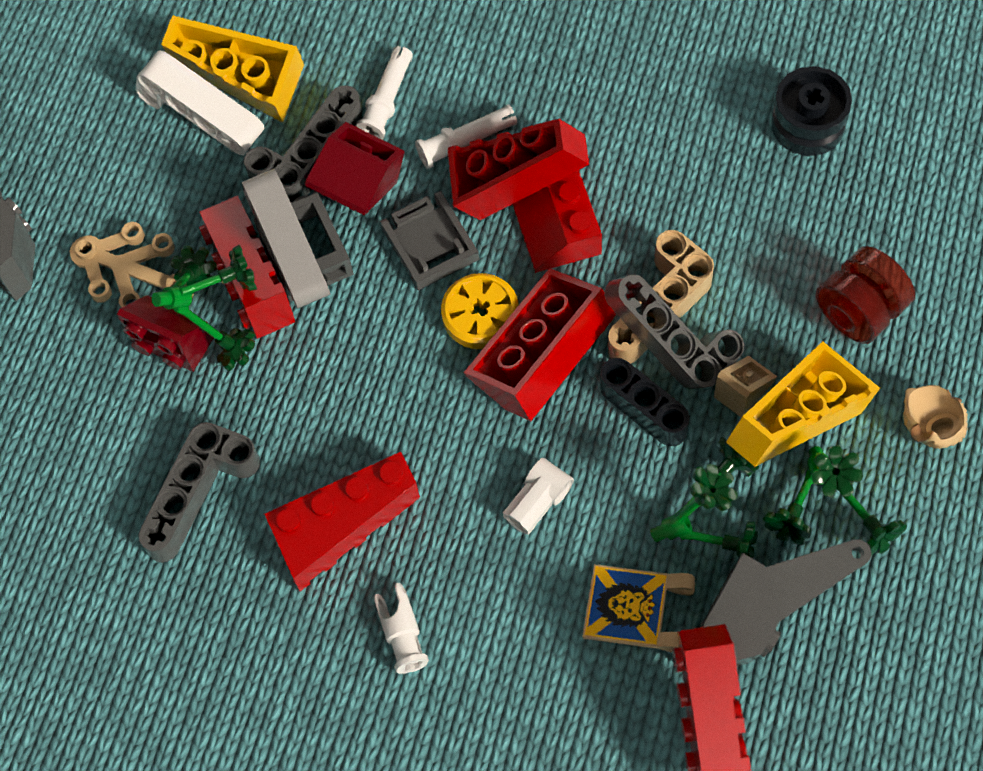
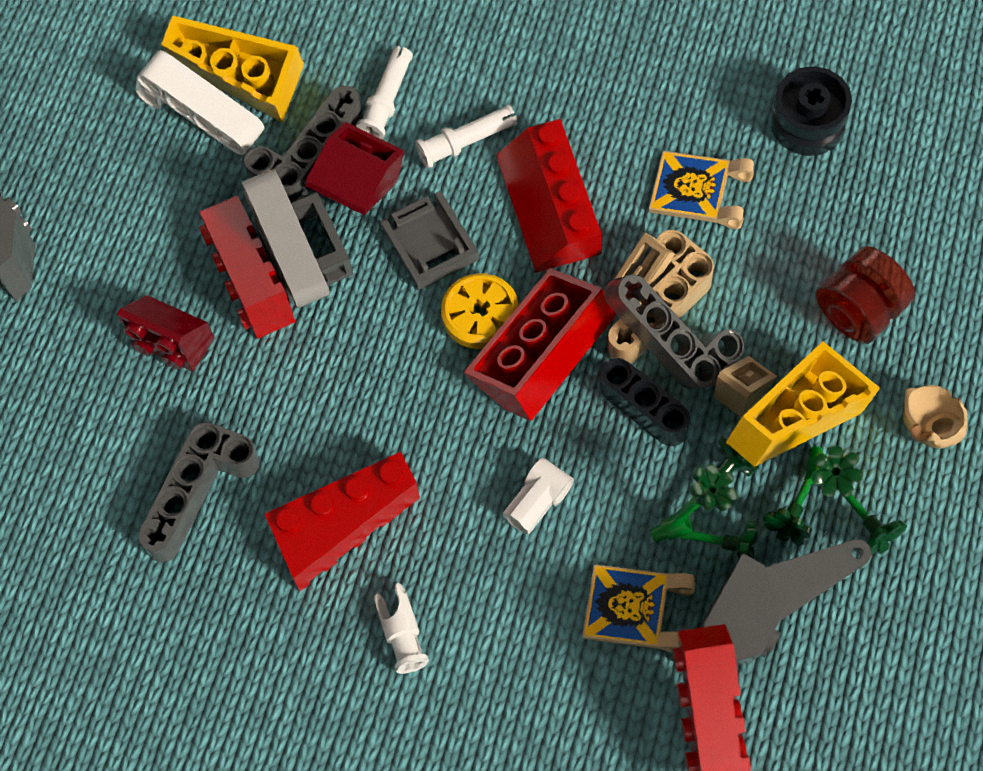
tan plant [70,222,194,308] -> none
dark green plant [152,245,257,371] -> none
red wedge [447,119,589,220] -> none
none -> tan tile [614,233,675,299]
none -> flag [649,151,754,229]

